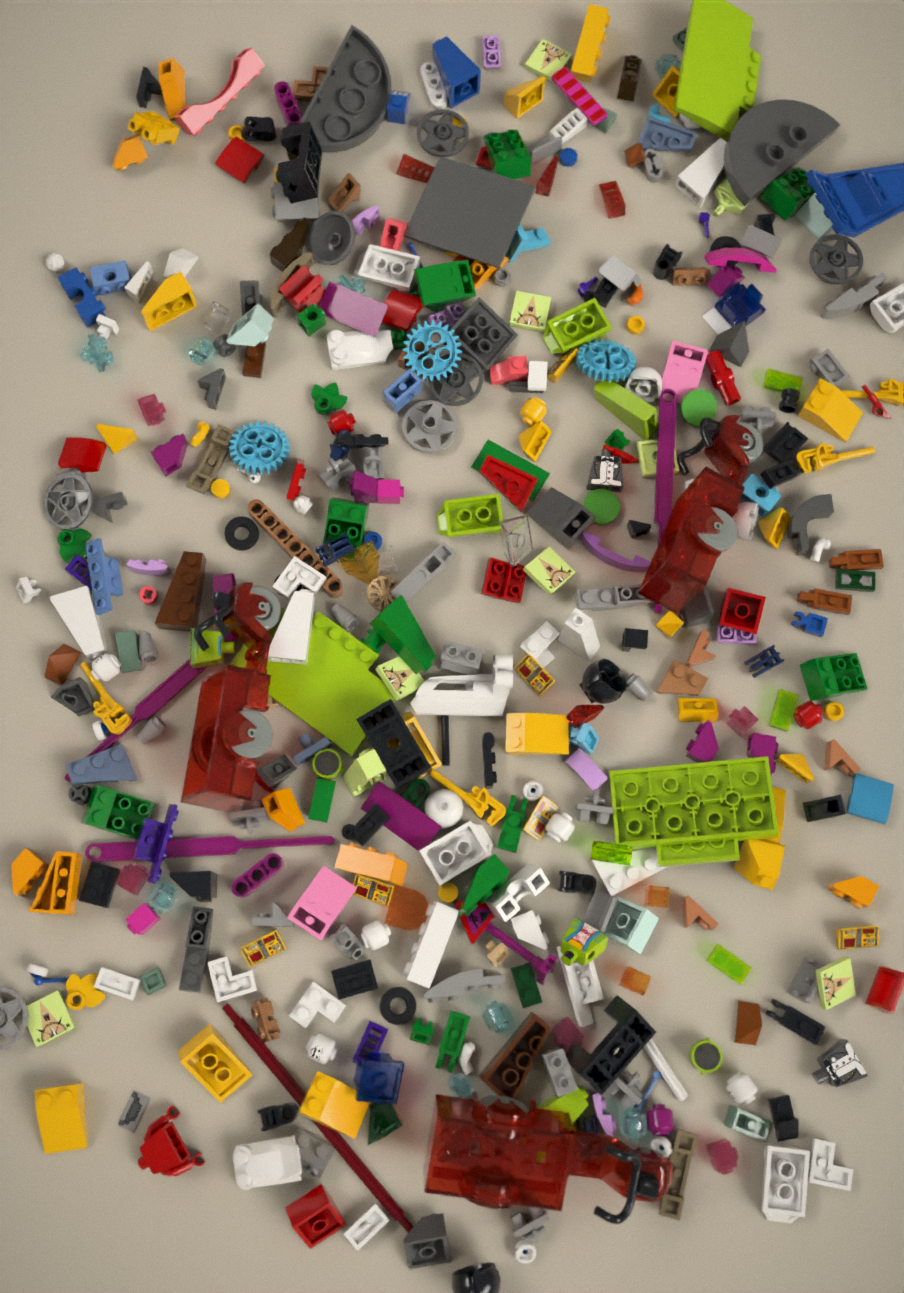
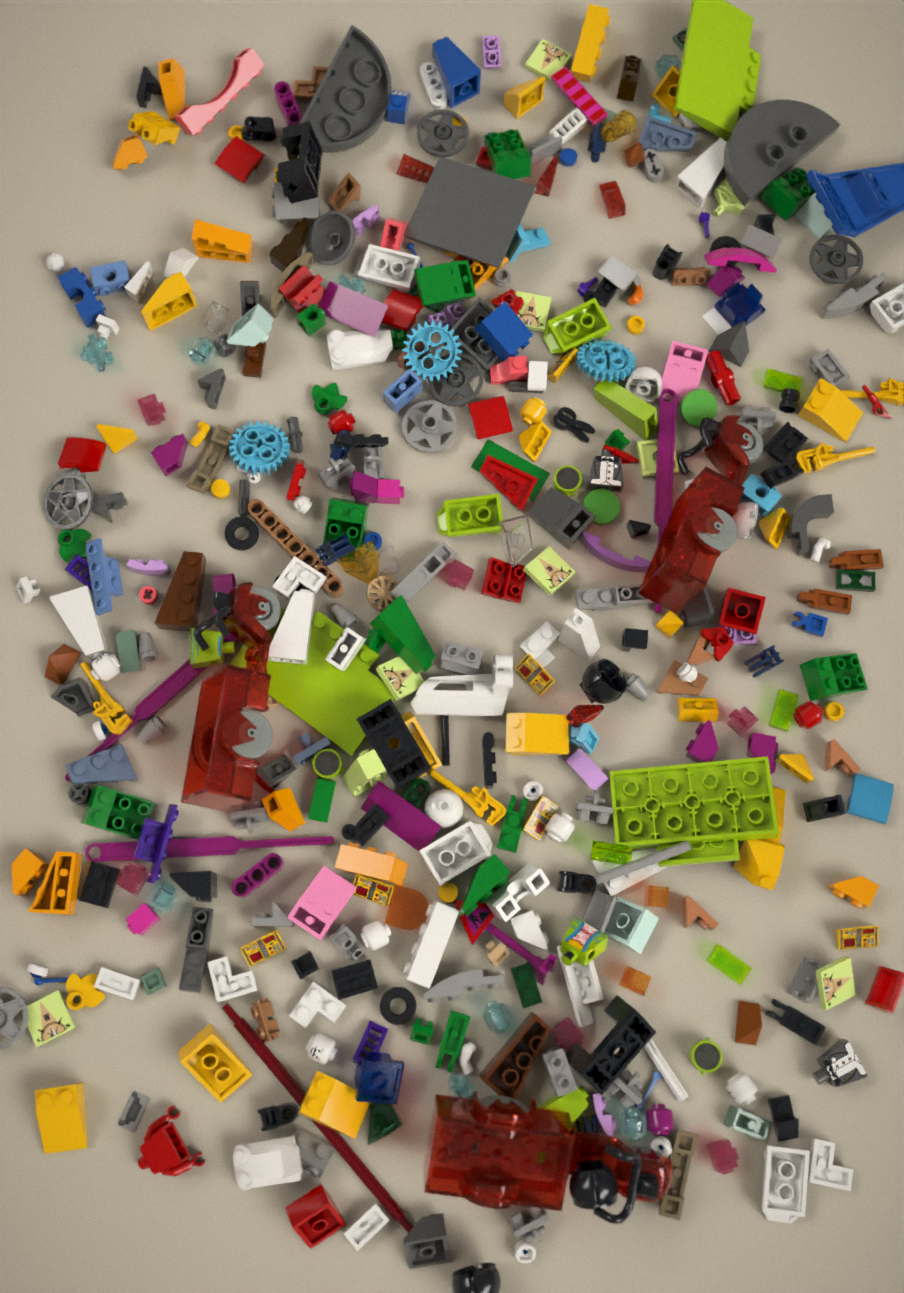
none -> light orange wedge [191,219,253,263]
none -> dark grey axle [238,480,250,516]
none -> dark grey axle [287,417,303,453]
none -> black panel [291,951,320,980]
none -> white brick [325,627,366,671]
none -> clear pink brick [444,559,474,590]
none -> red slope [468,396,513,440]
none -> blue brick [475,302,533,362]
none -> red animal [491,289,524,316]
none -> black piece [553,407,595,443]
none -> piece [553,465,582,497]
none -> black piece [569,1159,618,1210]
none -> dark blue arm [587,124,607,163]
none -> light grey piece [594,840,692,885]
none -> clear yellow plant [600,110,636,143]
none -> white plate [677,662,697,682]
none -> red animal [700,627,734,662]

